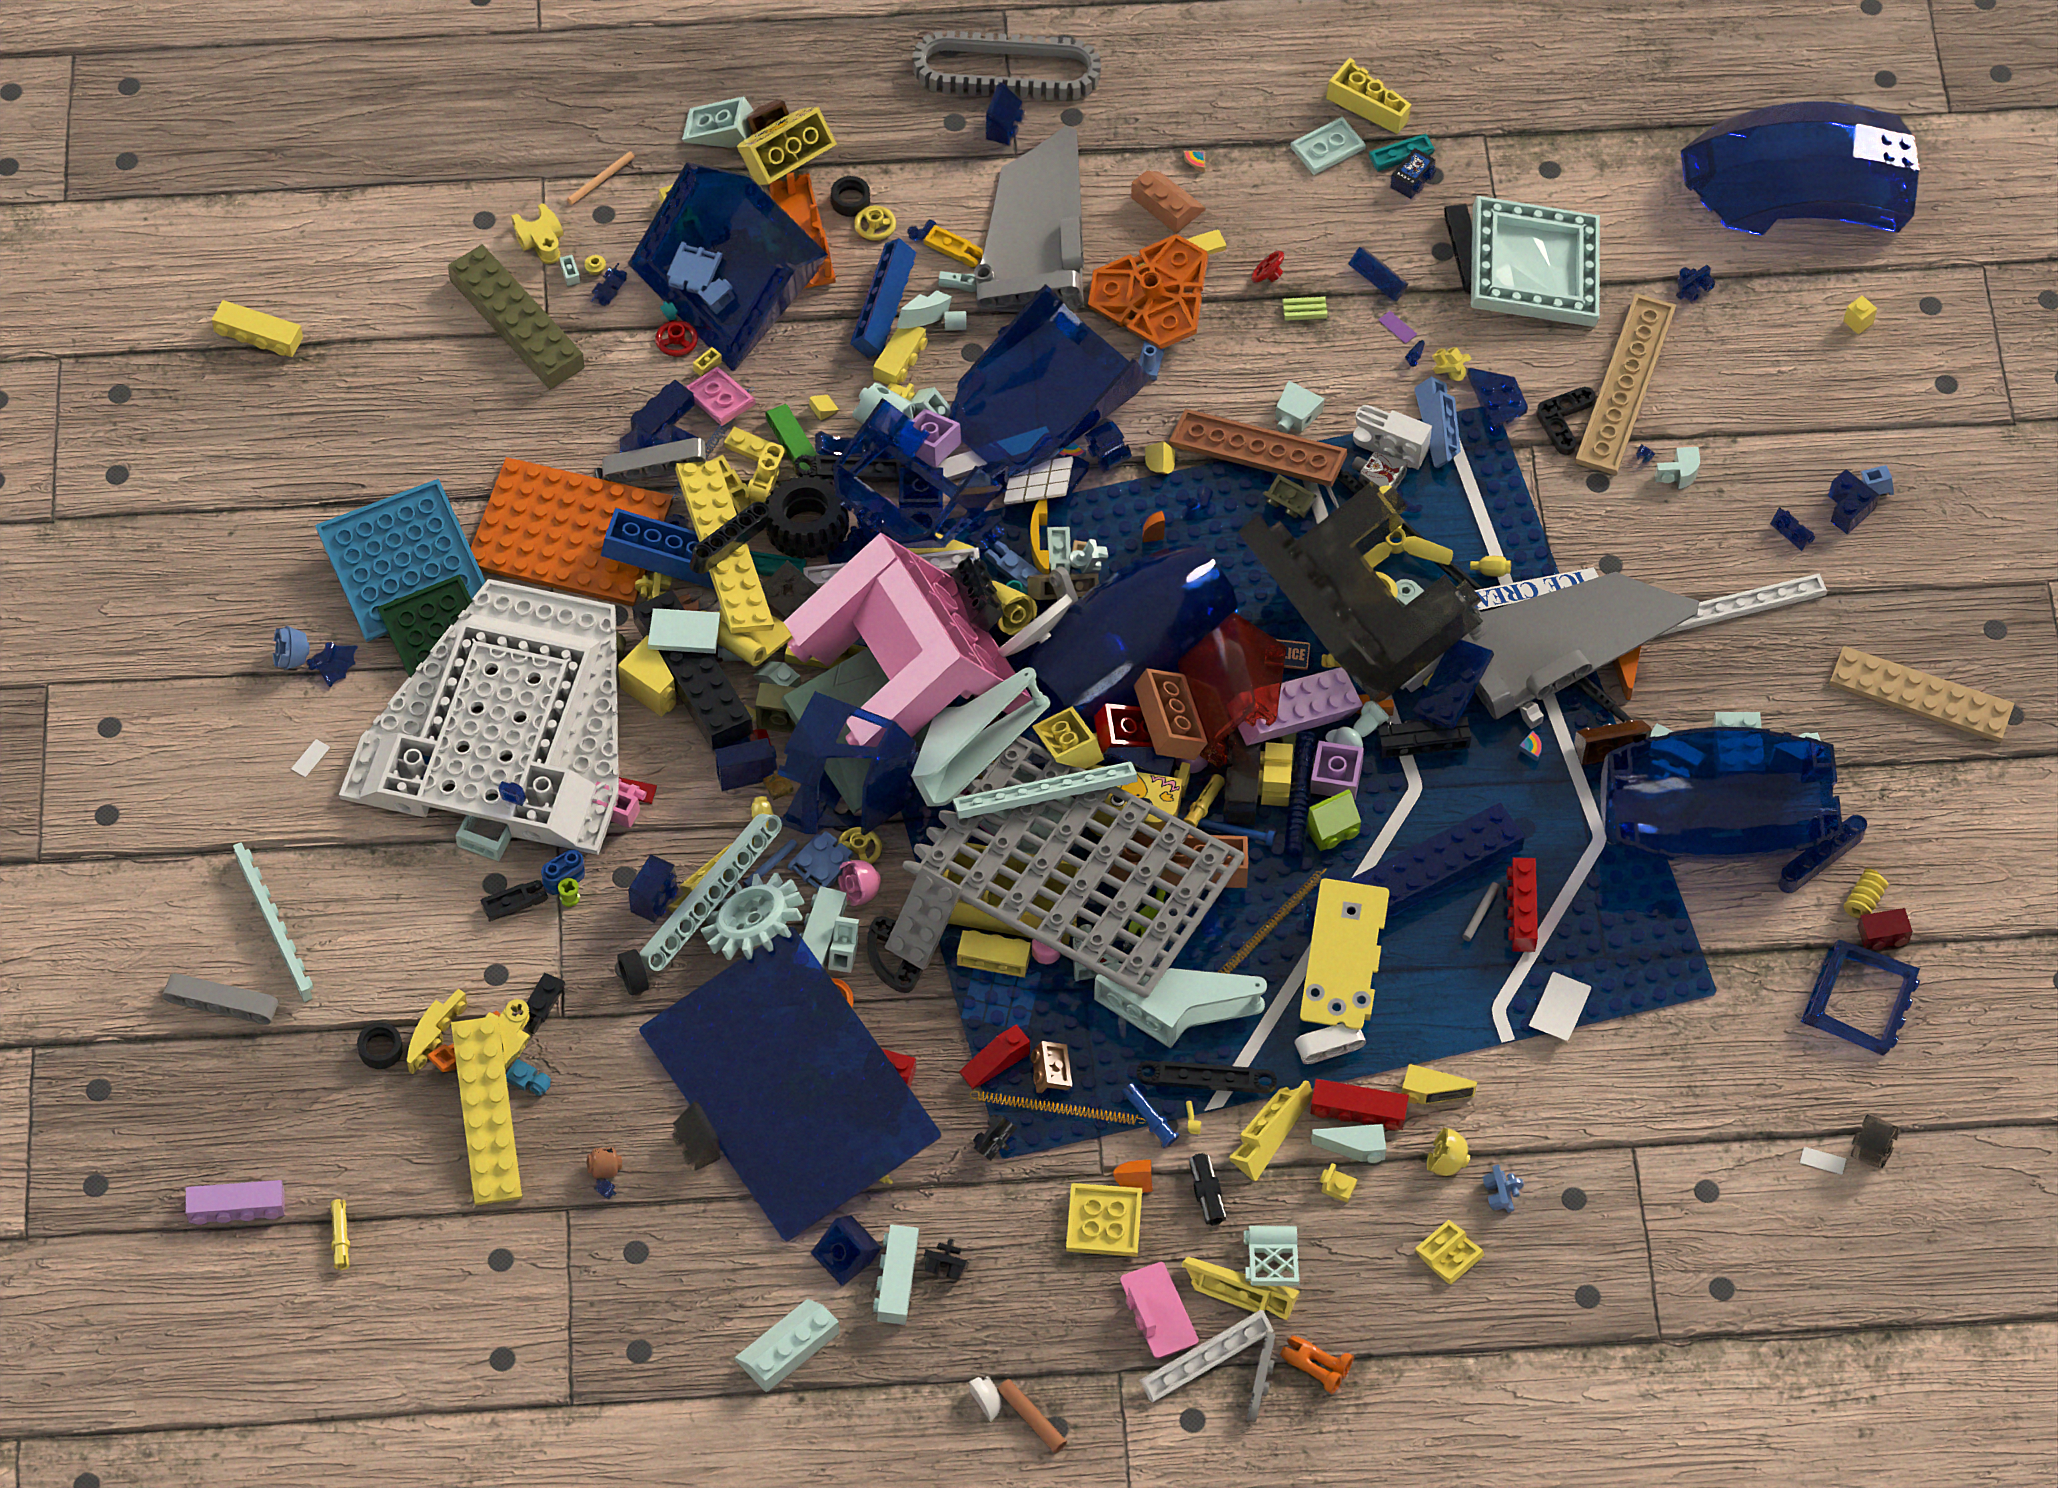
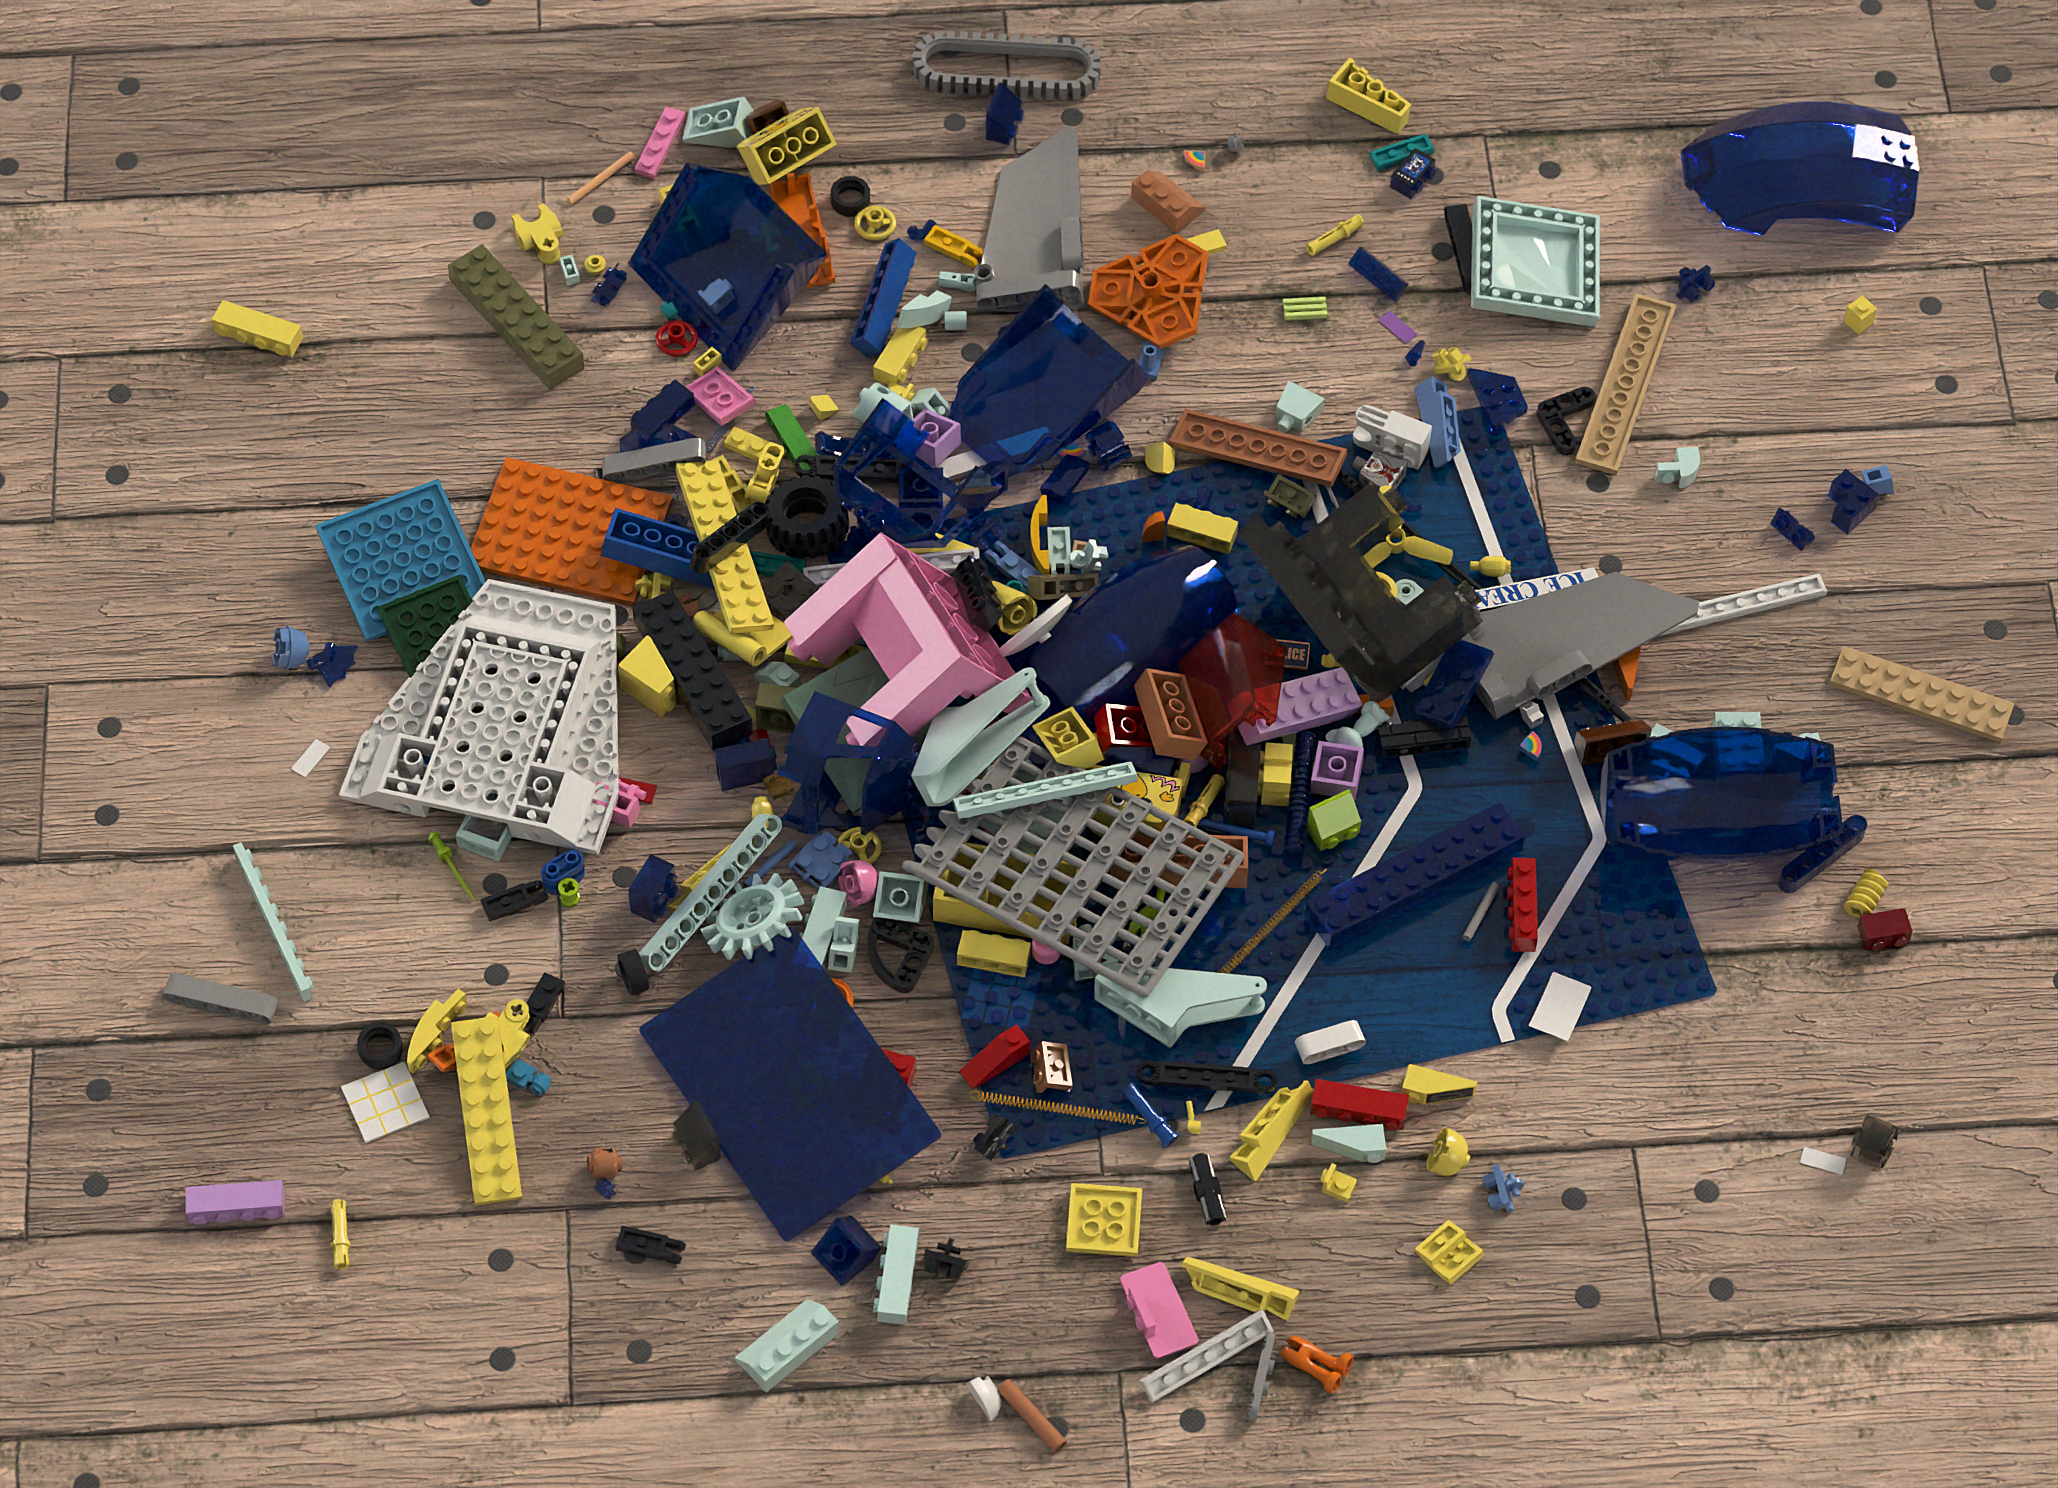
clear blue plate [498,781,526,806] -> none
light aqua tile [648,608,720,653] -> none
medium blue plate [667,242,722,294] -> none
light grey plate [884,866,964,970] -> none
white piece [1004,457,1073,505] -> none
light grey plate [1049,567,1079,611] -> none
orange brick [1113,1159,1153,1192] -> none
light aqua piece [1244,1226,1299,1286] -> none
red piece [1251,251,1284,283] -> none
light aqua tile [1290,117,1366,175] -> none
light yellow piece [1300,878,1389,1030] -> none
clear blue hinge [1636,444,1656,463] -> none
clear blue windscreen [1800,939,1920,1056] -> none
none -> white piece [341,1061,430,1143]
none -> lime sword [428,832,475,902]
none -> black hinge [615,1226,686,1264]
none -> bright pink plate [635,107,685,179]
none -> light aqua slope [873,871,928,923]
none -> light yellow brick [1166,503,1238,554]
none -> light grey plate [1228,131,1244,156]
none -> light yellow pin [1306,214,1365,256]

